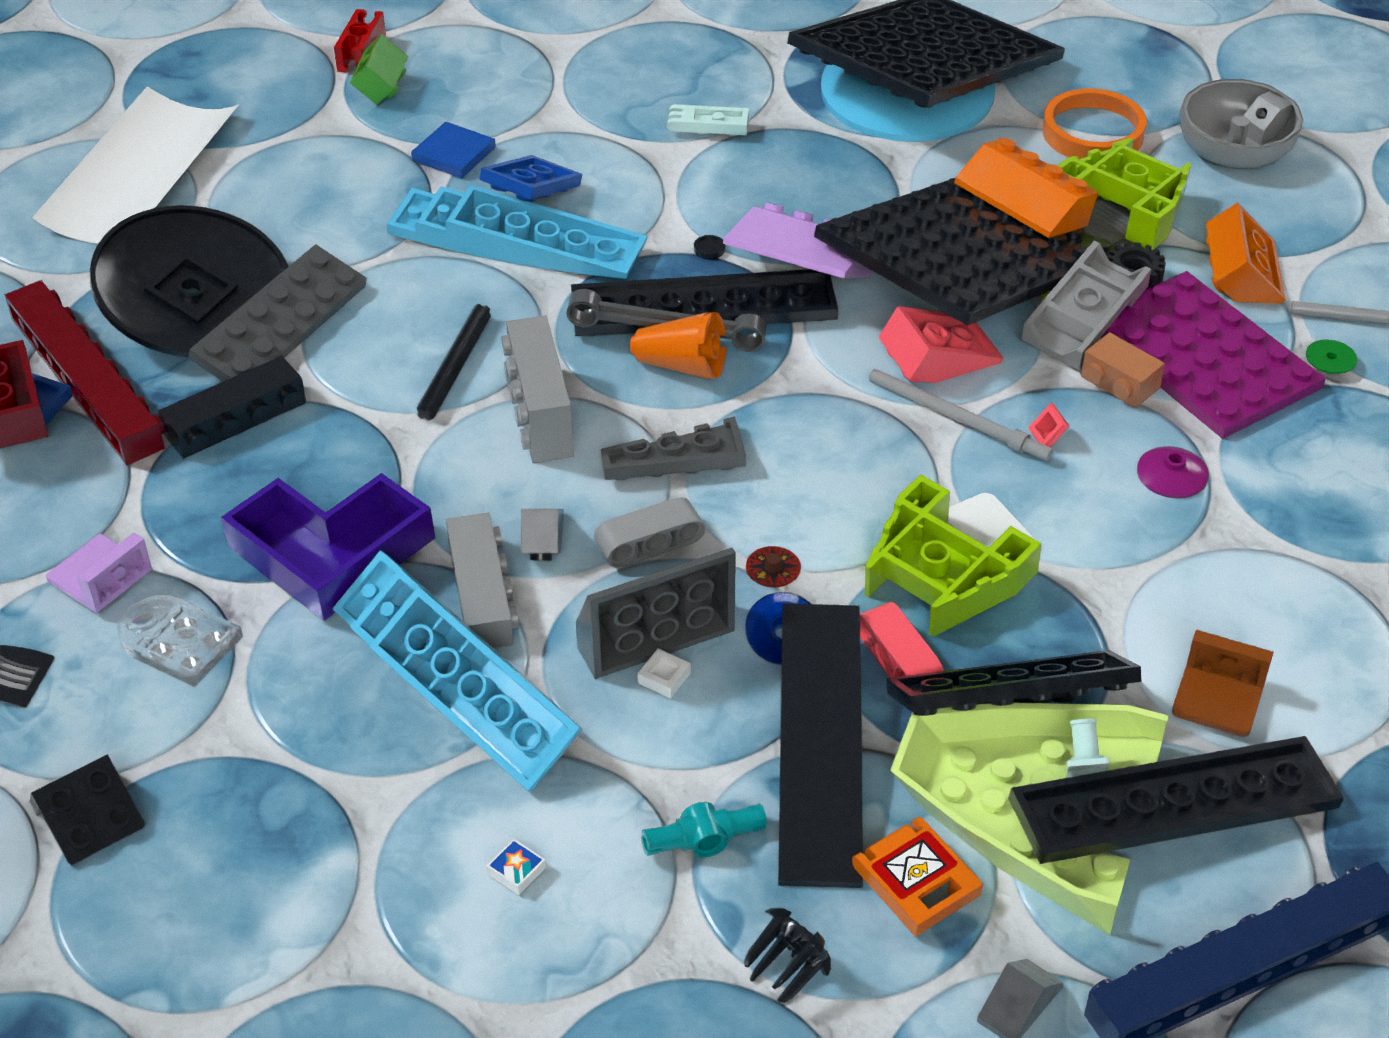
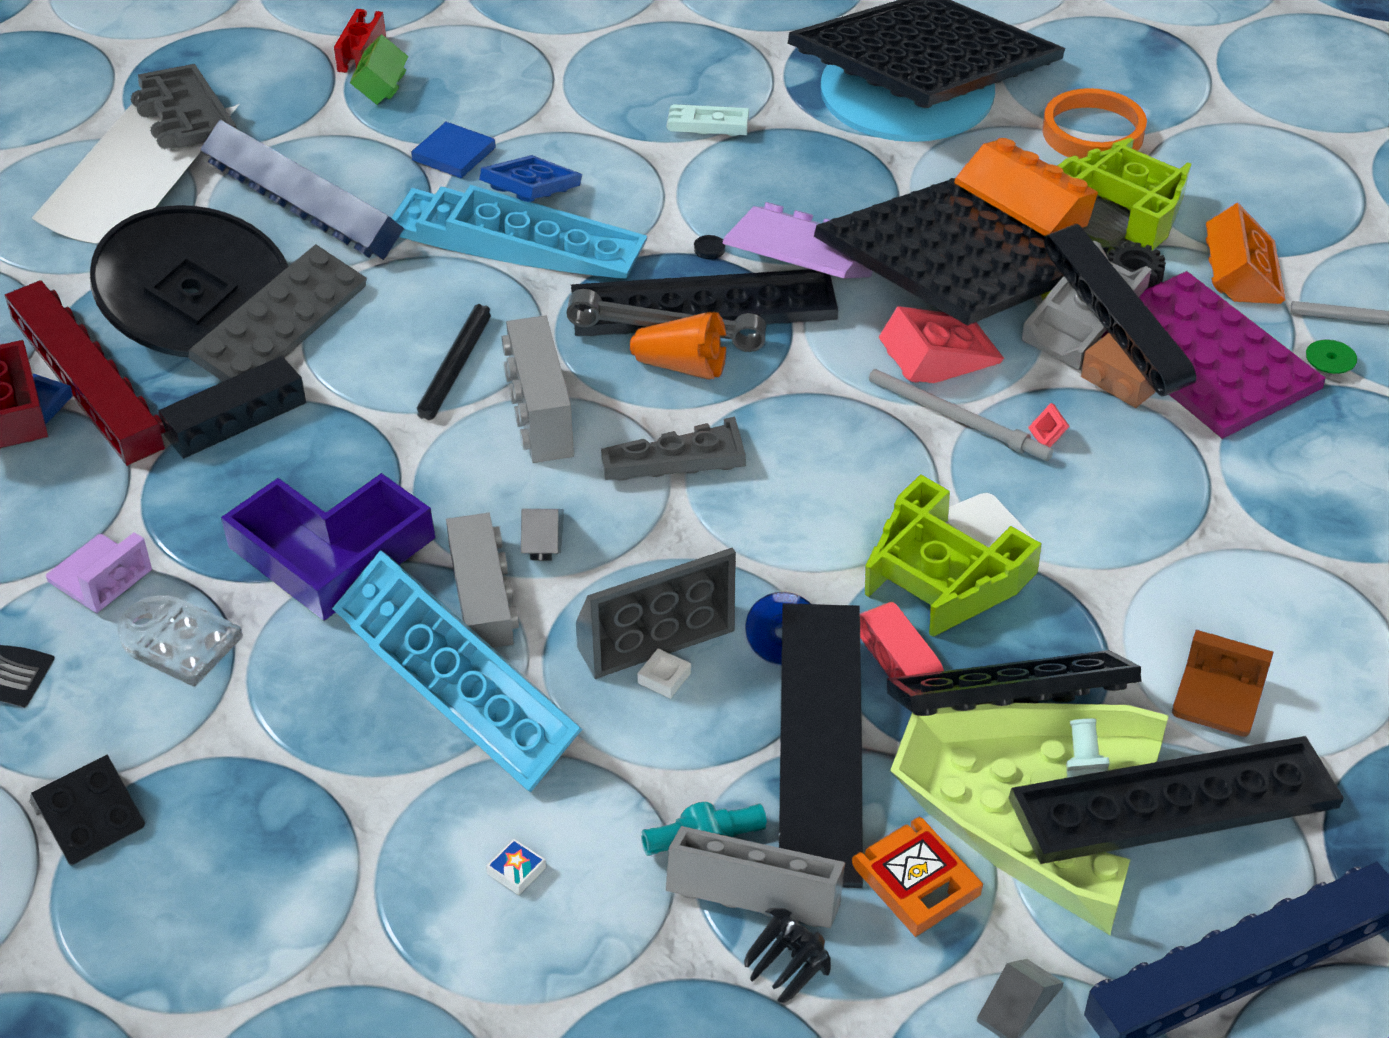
light grey beam [594,497,706,568] -> none
piece [746,546,801,587] -> none
magenta dish [1137,446,1209,498] -> none
light grey piece [1179,79,1304,168] -> none
none -> dark grey hinge [130,64,237,150]
none -> brick [200,120,404,260]
none -> light grey brick [665,826,845,929]
none -> black beam [1044,223,1196,397]

